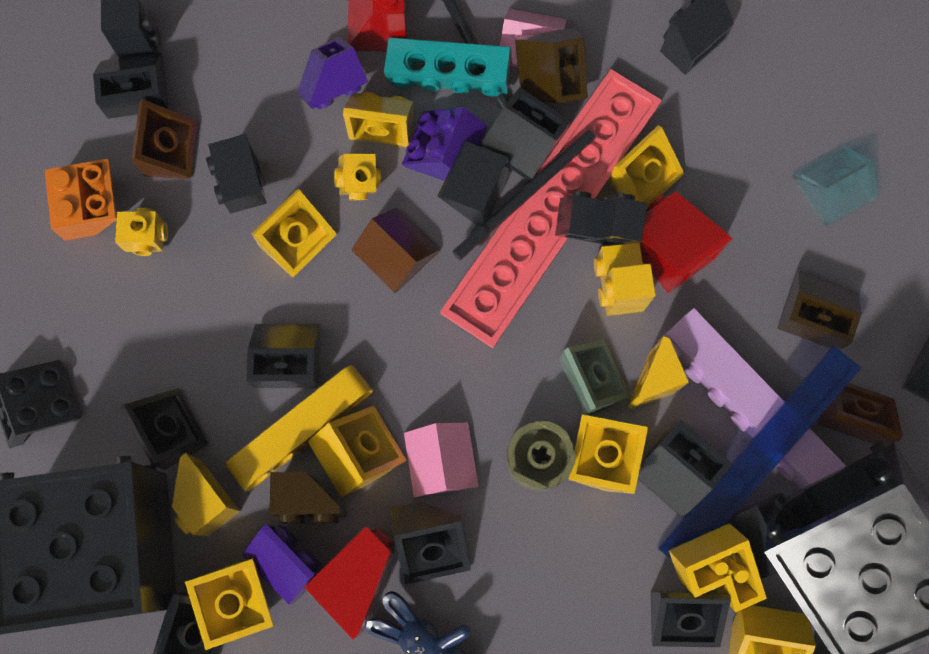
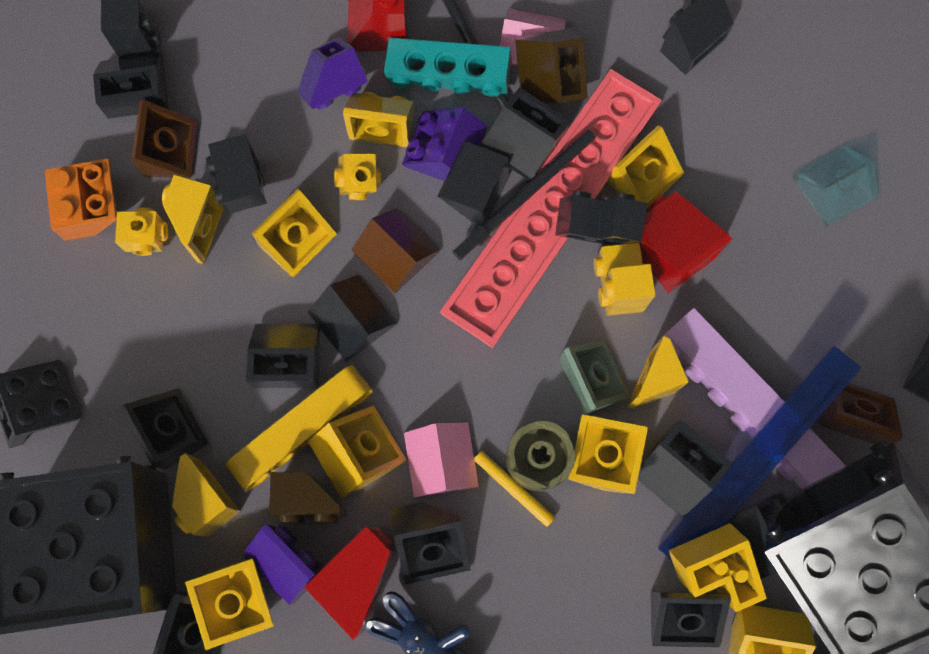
dark brown slope [777,270,862,351] -> none
none -> yellow slope [162,175,224,264]
none -> black slope [308,275,397,362]
none -> yellow bar [474,451,556,527]

